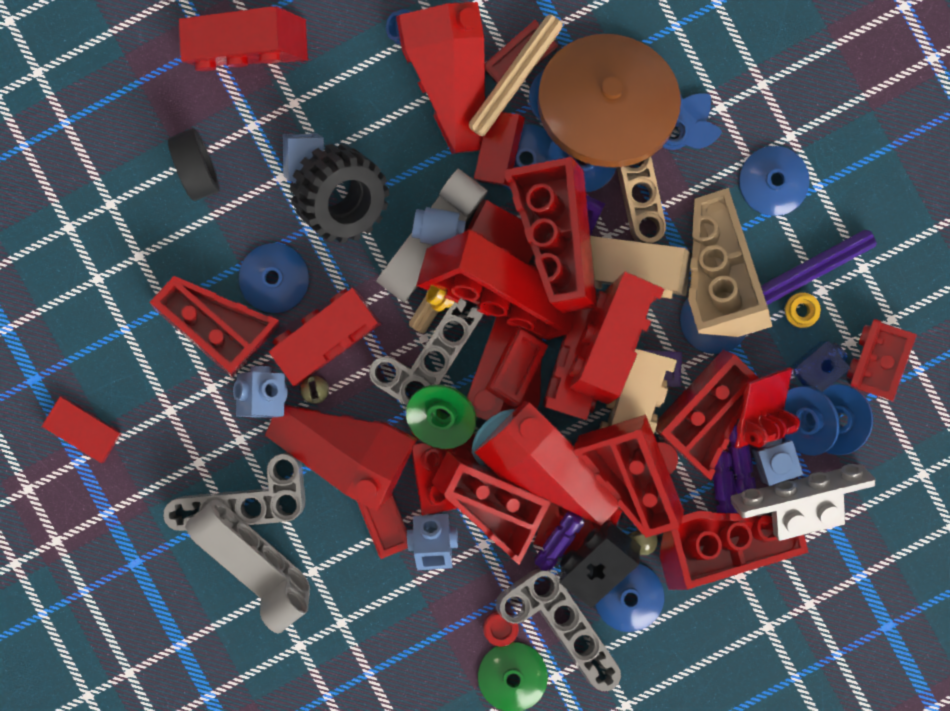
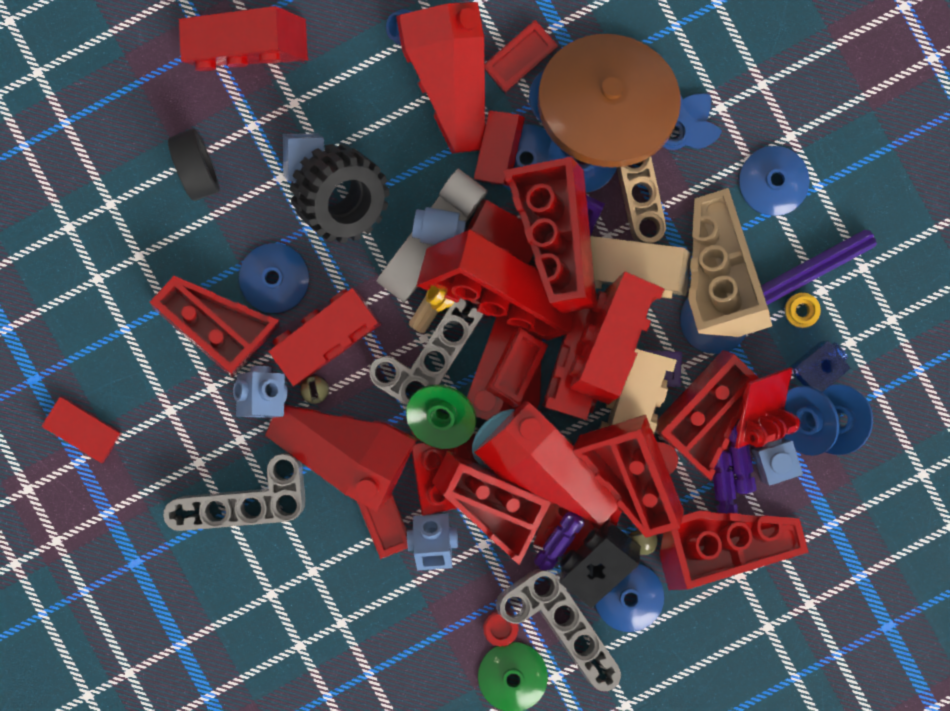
light grey beam [185,500,310,634] -> none
tan axle [469,14,563,136] -> none
light grey bracket [730,464,876,541] -> none
red bracket [847,319,917,402] -> none

